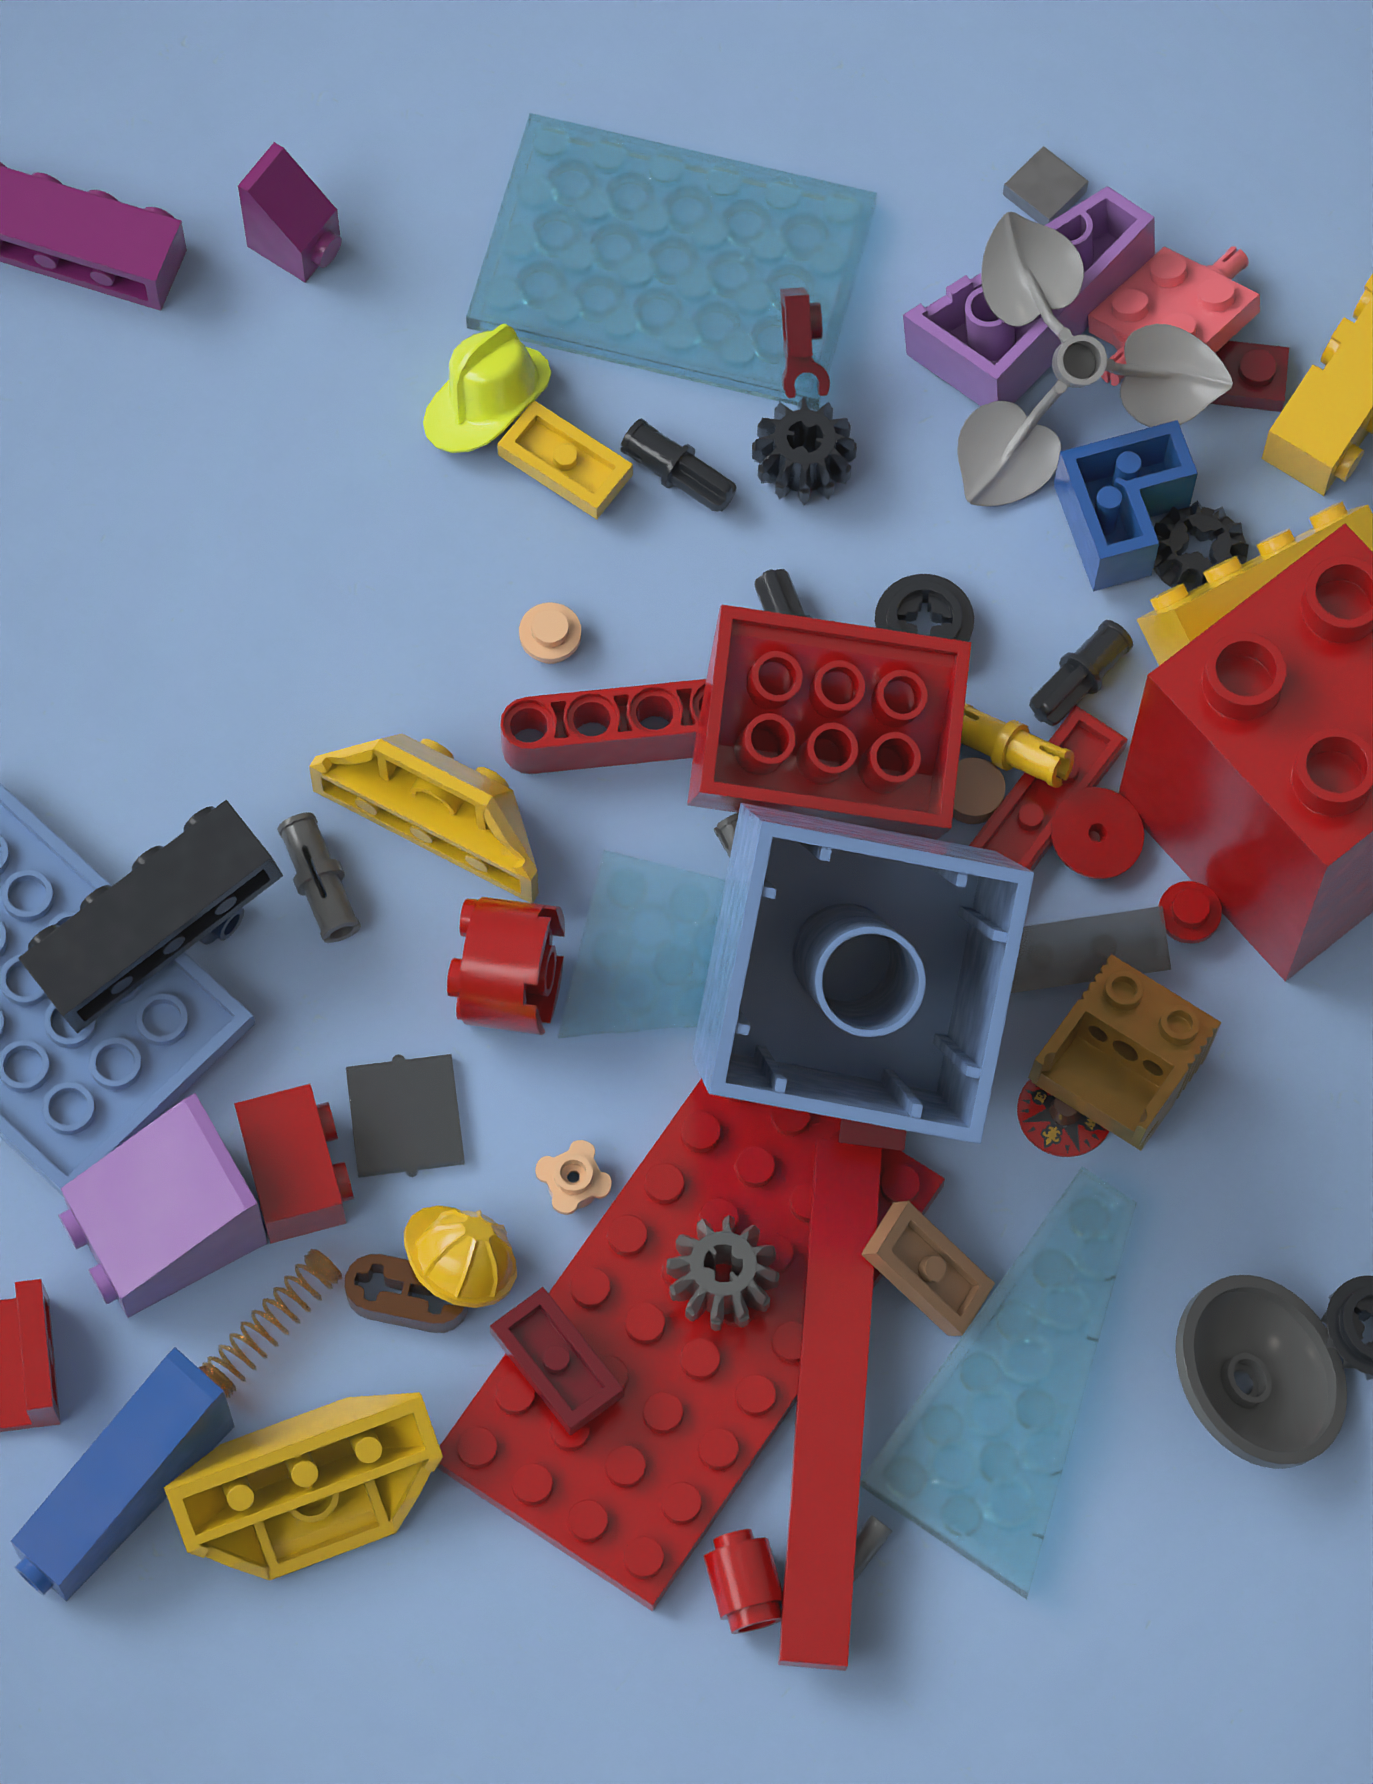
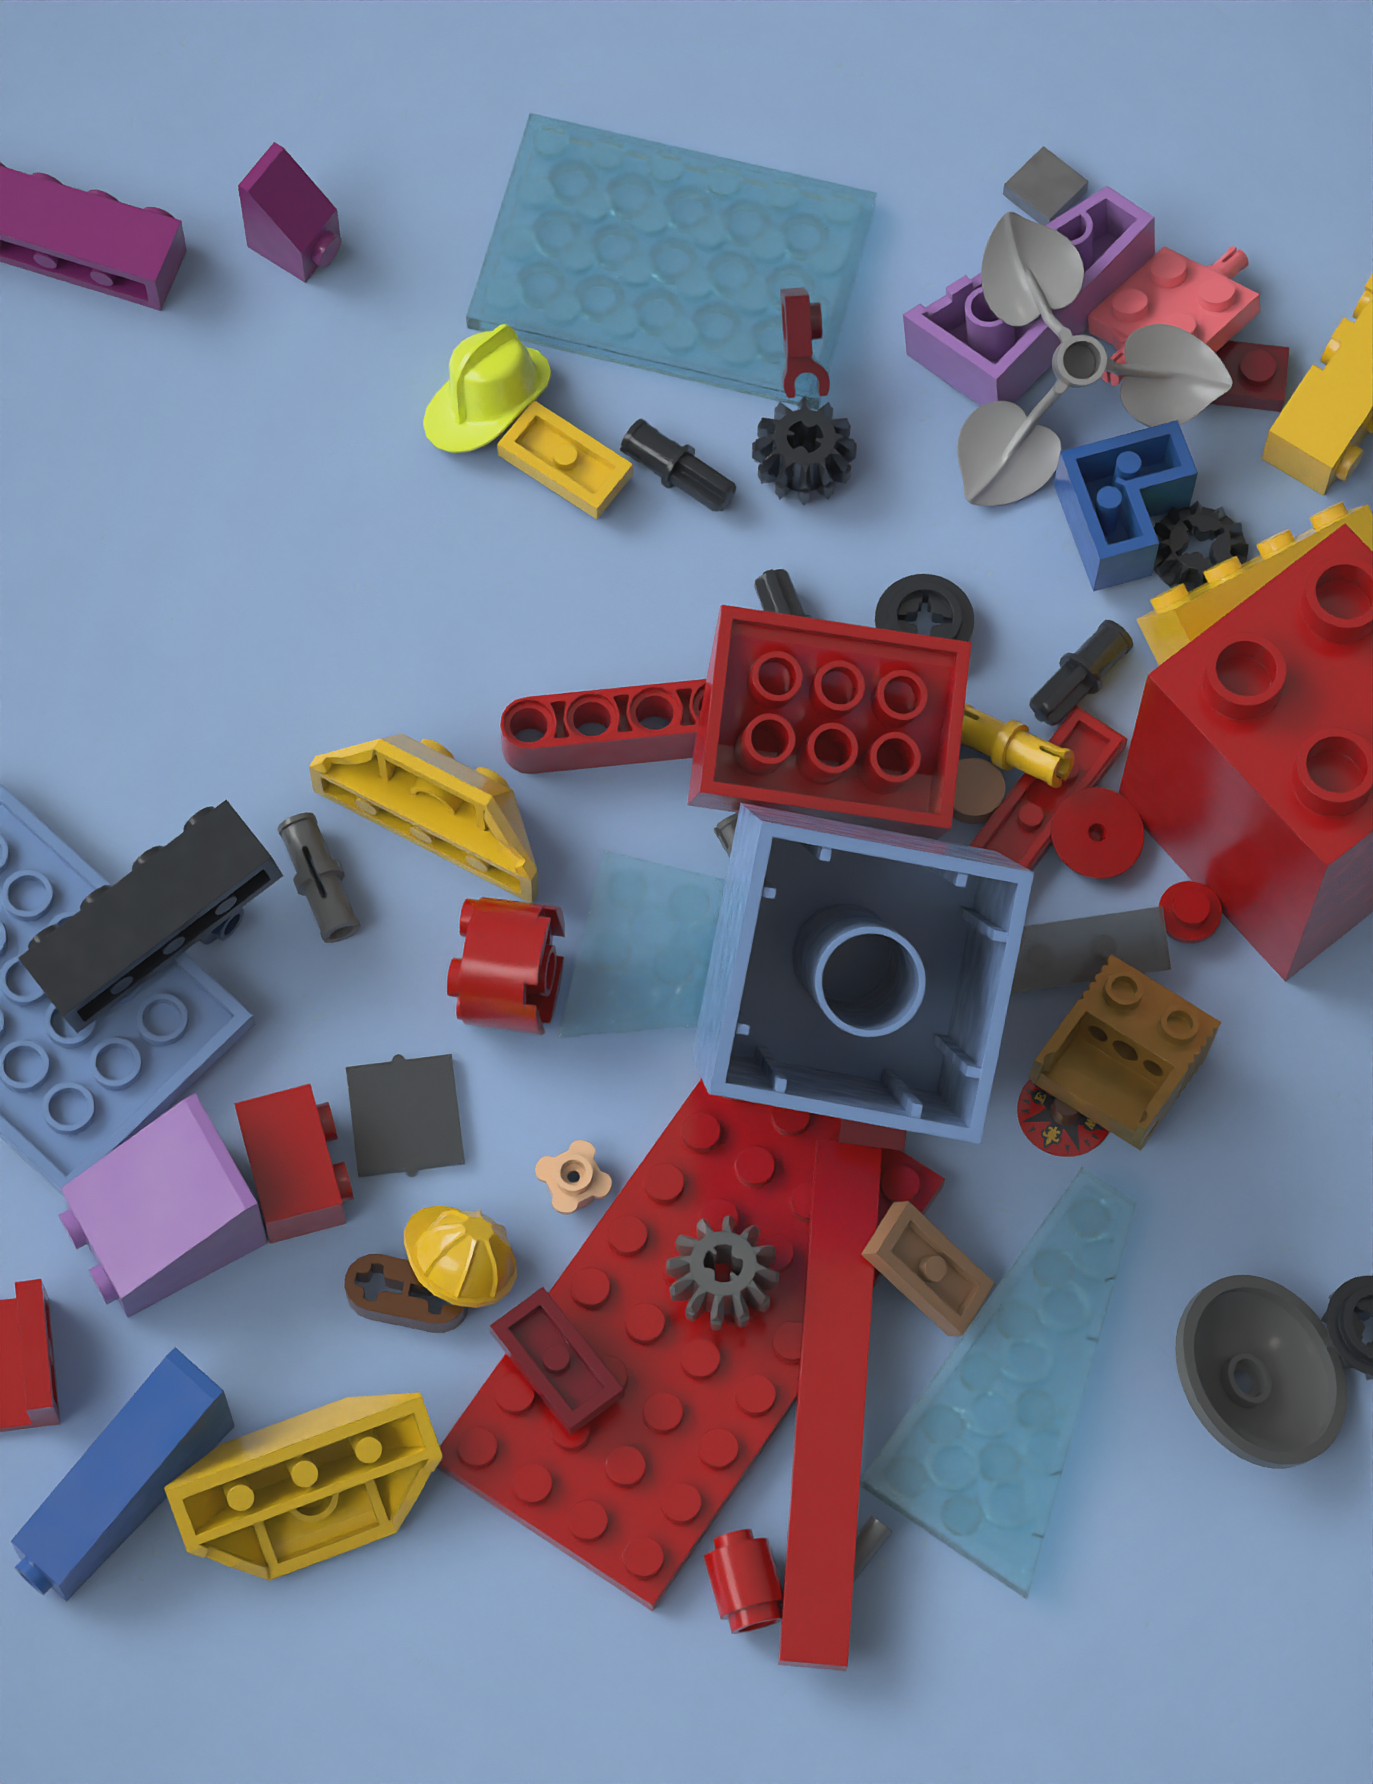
clear orange piece [198,1249,342,1398] -> none
light nougat plate [519,602,581,664] -> none

